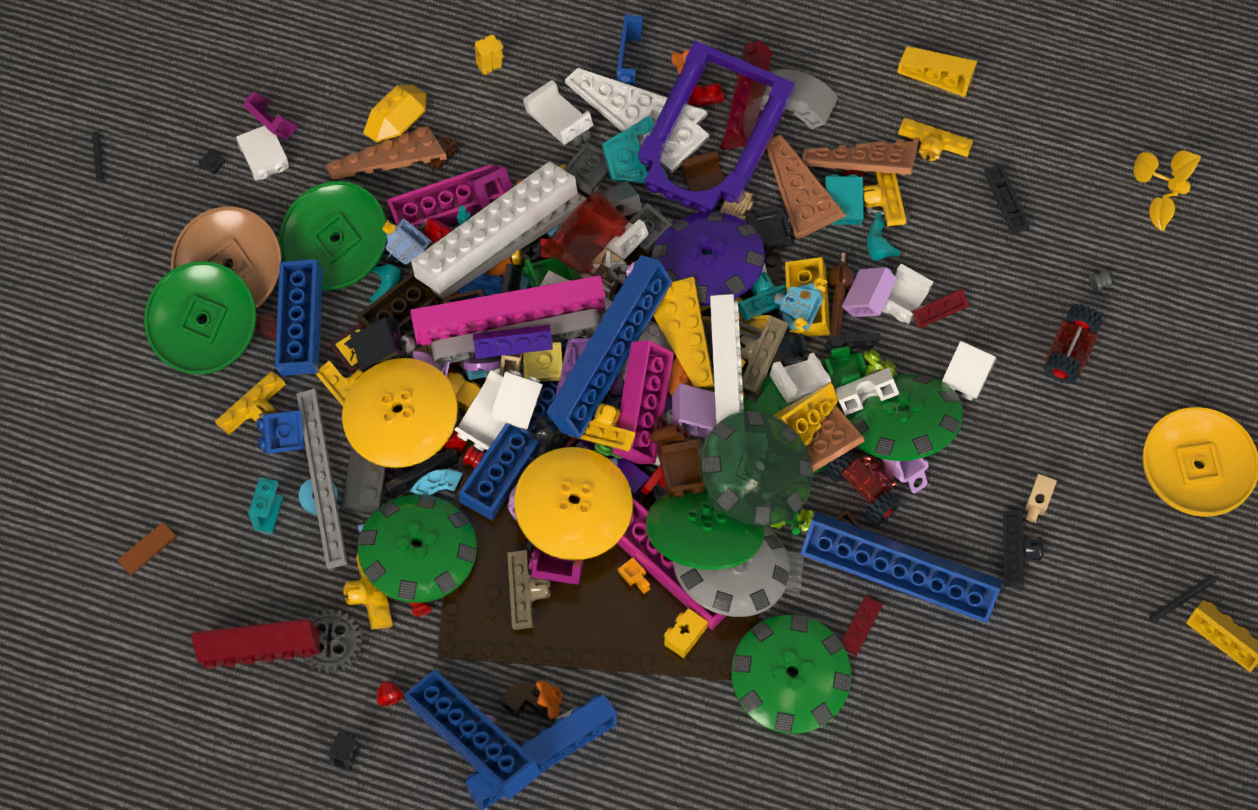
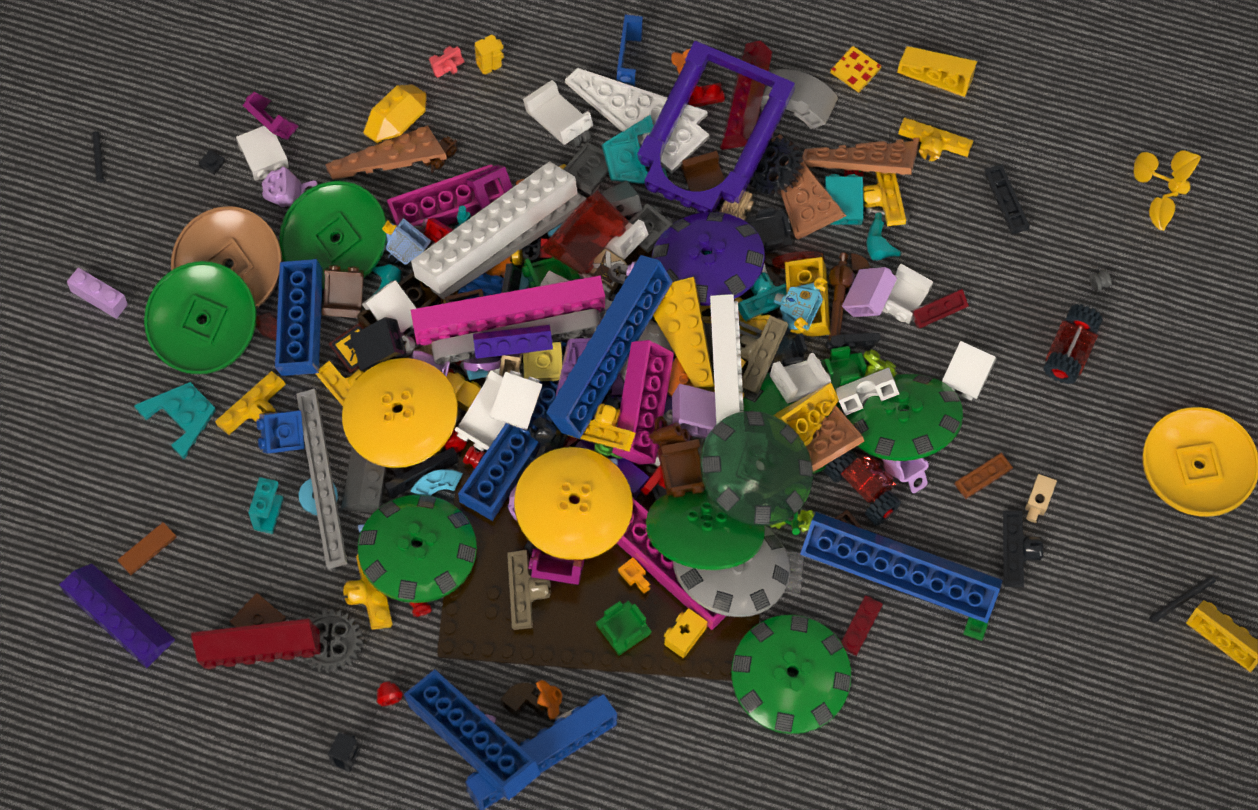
none -> dark purple slope [59,564,175,669]
none -> lavender brick [67,268,128,319]
none -> teal wing [134,382,216,459]
none -> reddish brown plate [229,593,286,627]
none -> lavender piece [262,167,318,207]
none -> reddish brown panel [322,265,364,318]
none -> white panel [362,280,416,336]
none -> coral hips [429,46,464,78]
none -> green panel [596,600,652,655]
none -> black gear [750,137,804,197]
none -> clear red tile [772,251,825,270]
none -> yellow tile [830,46,881,93]
none -> reddish brown tile [851,253,870,273]
none -> dark orange tile [954,452,1013,499]
none -> green plate [963,617,989,641]

